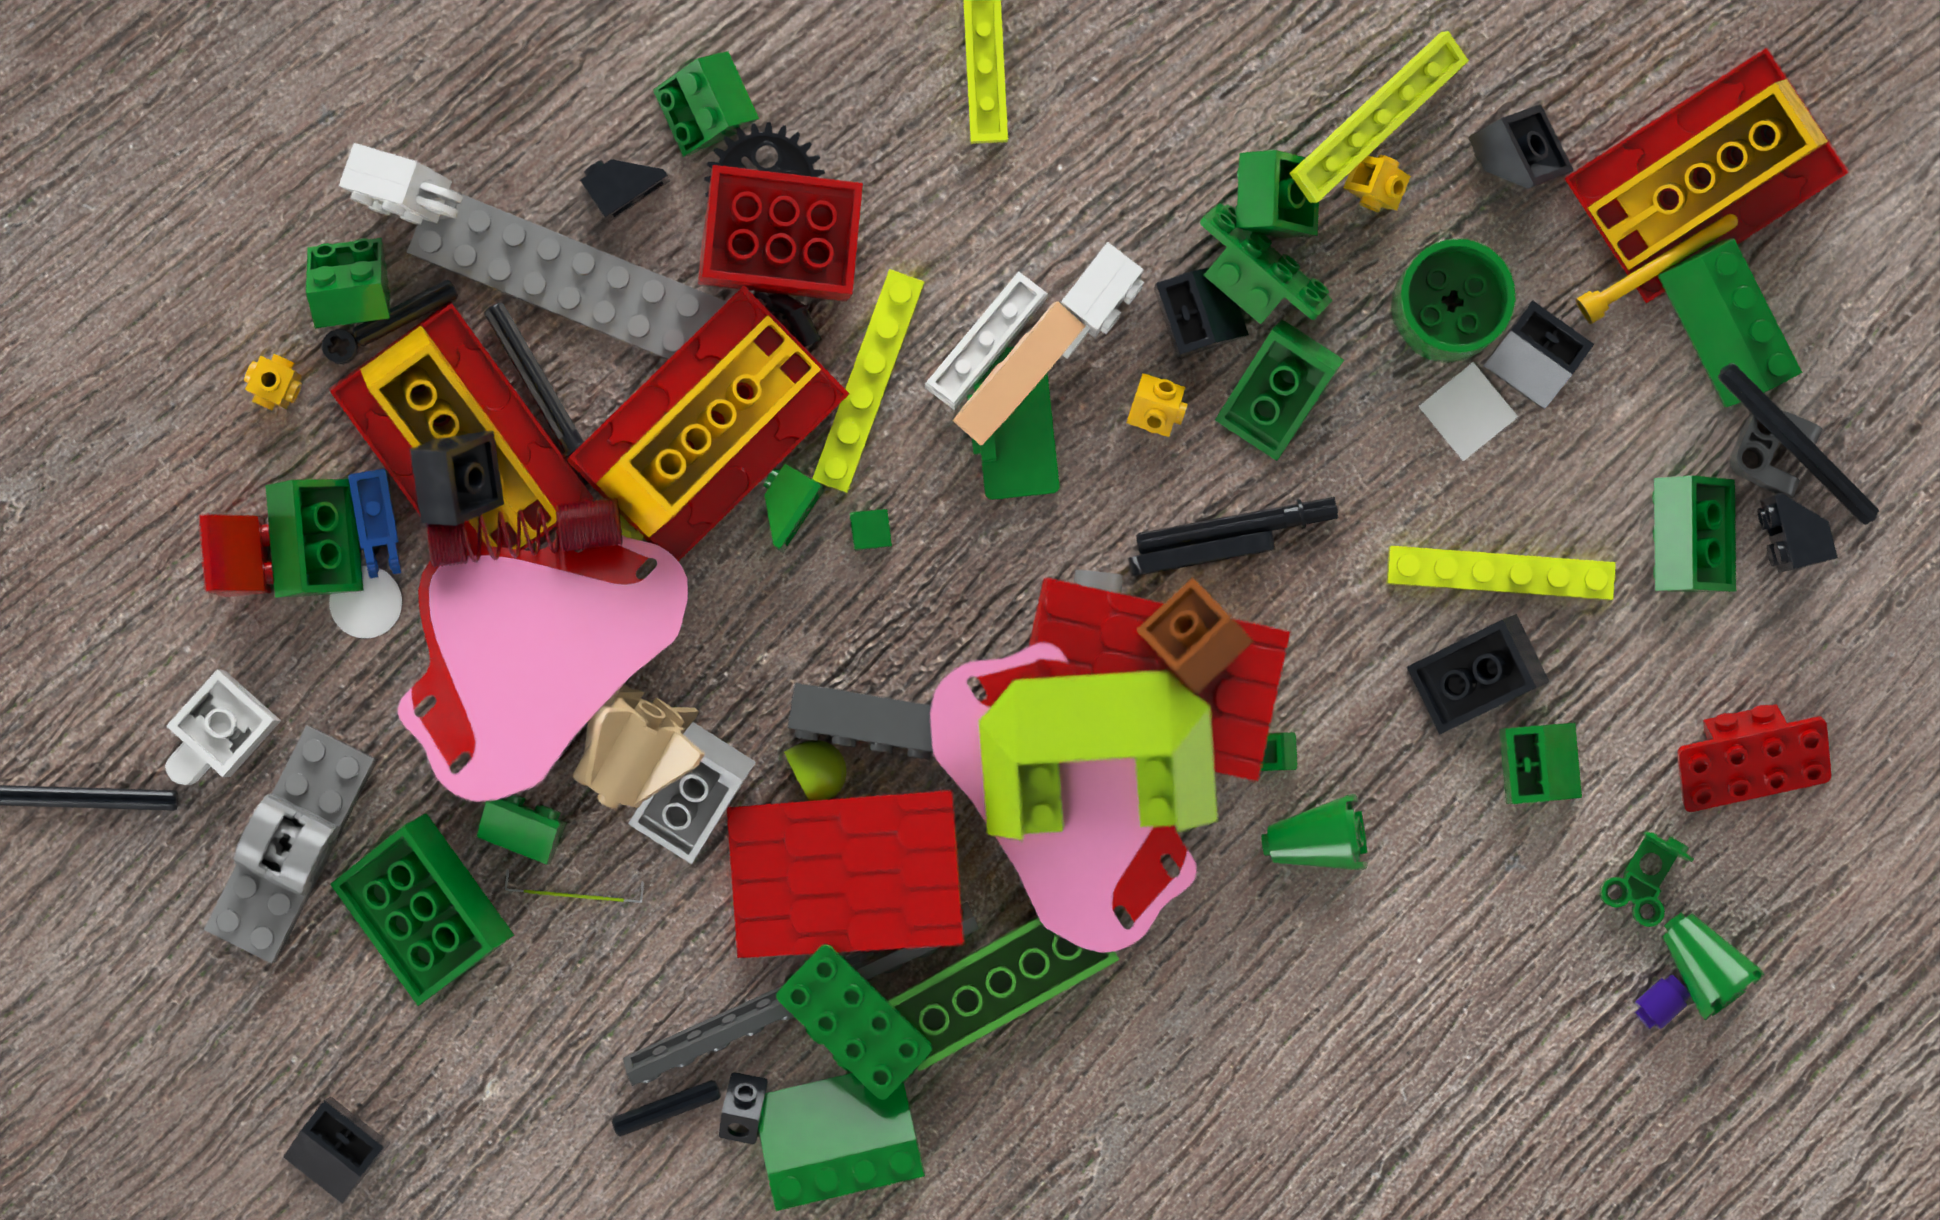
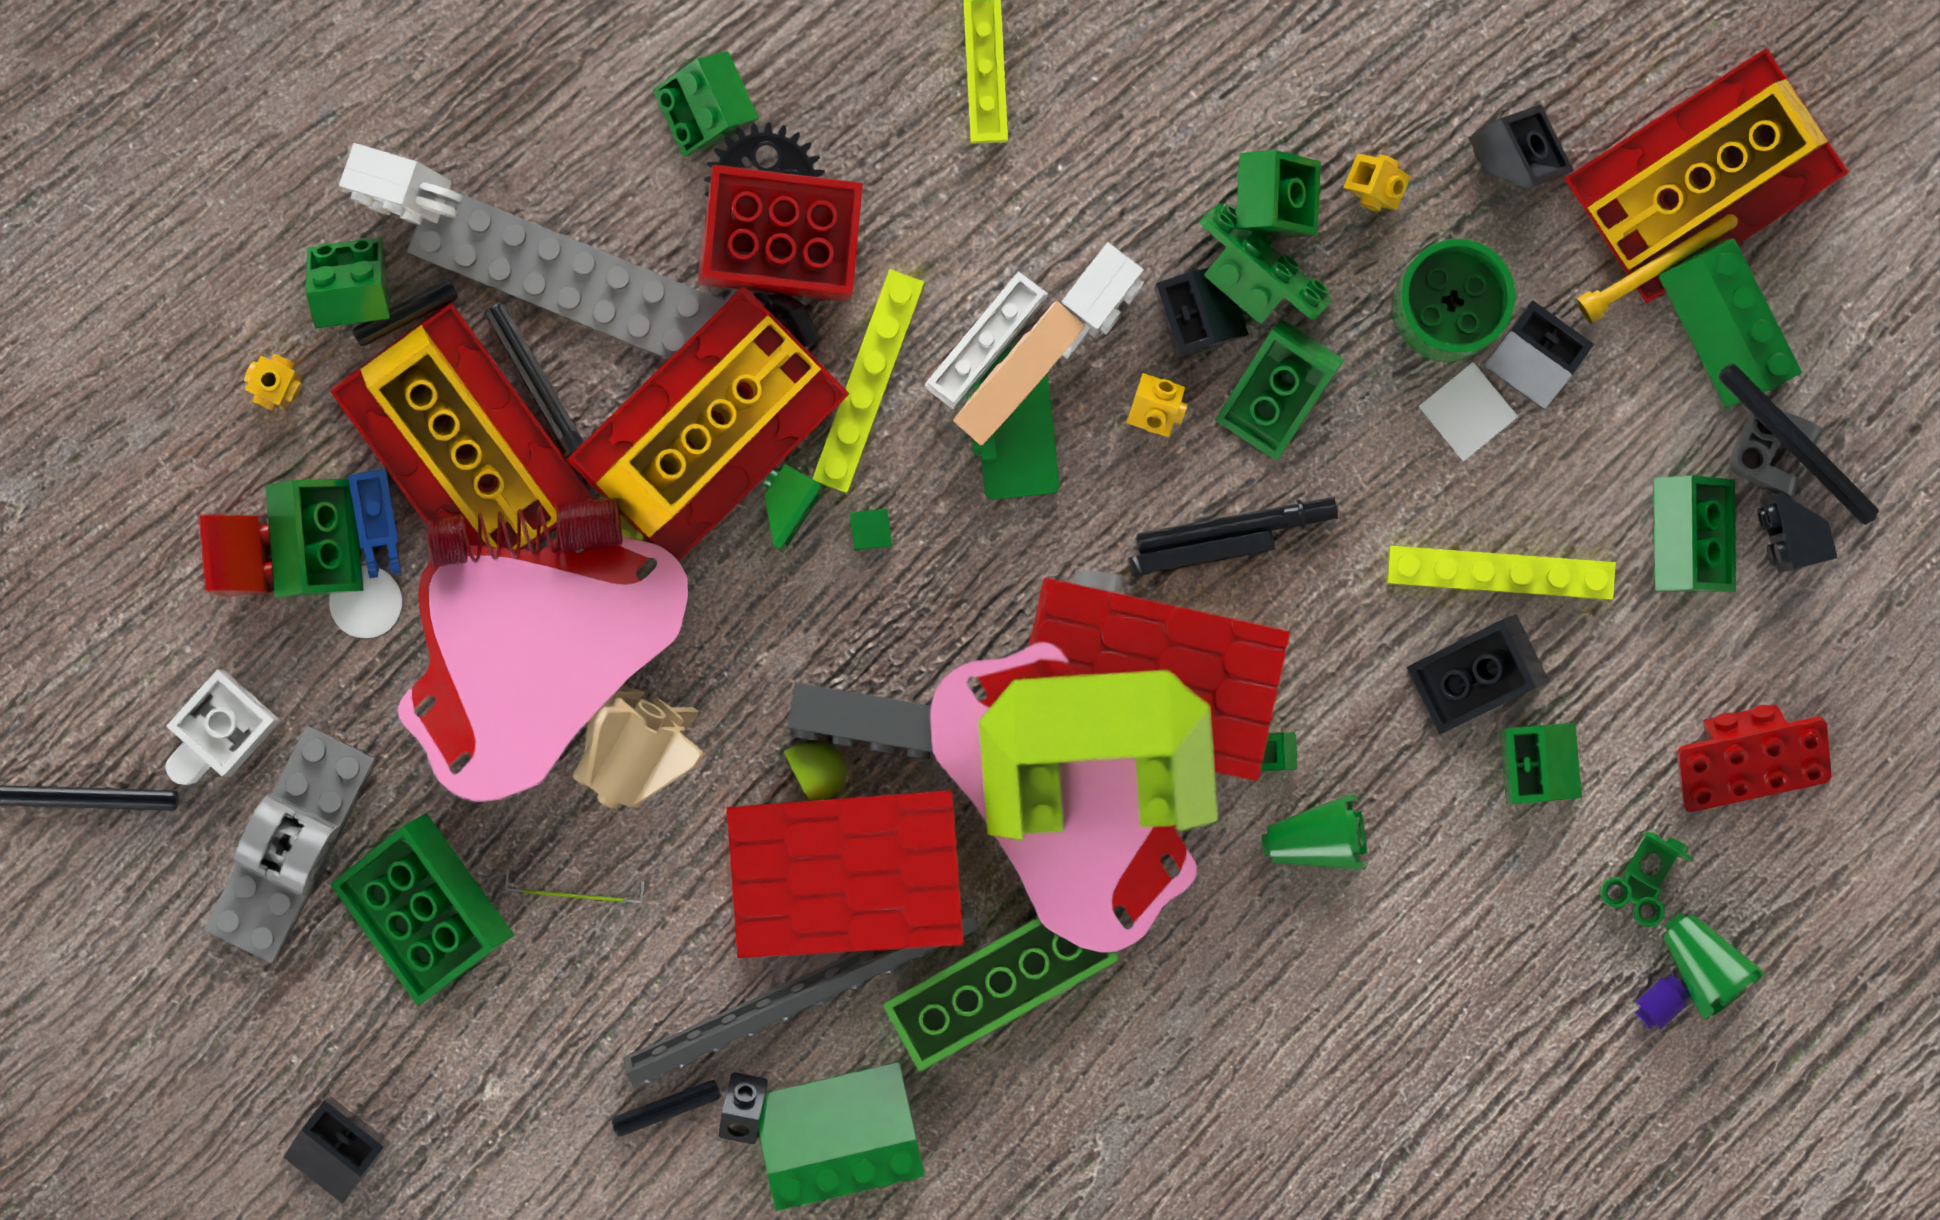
black bush [322,329,358,365] -> none
black slope [410,431,504,526] -> none
green slope [476,793,567,865] -> none
black slope [580,159,670,223] -> none
light grey slope [628,722,756,864] -> none
green bracket [776,944,933,1100] -> none
dark orange slope [1137,577,1253,694] -> none
neon yellow plate [1289,31,1469,203] -> none

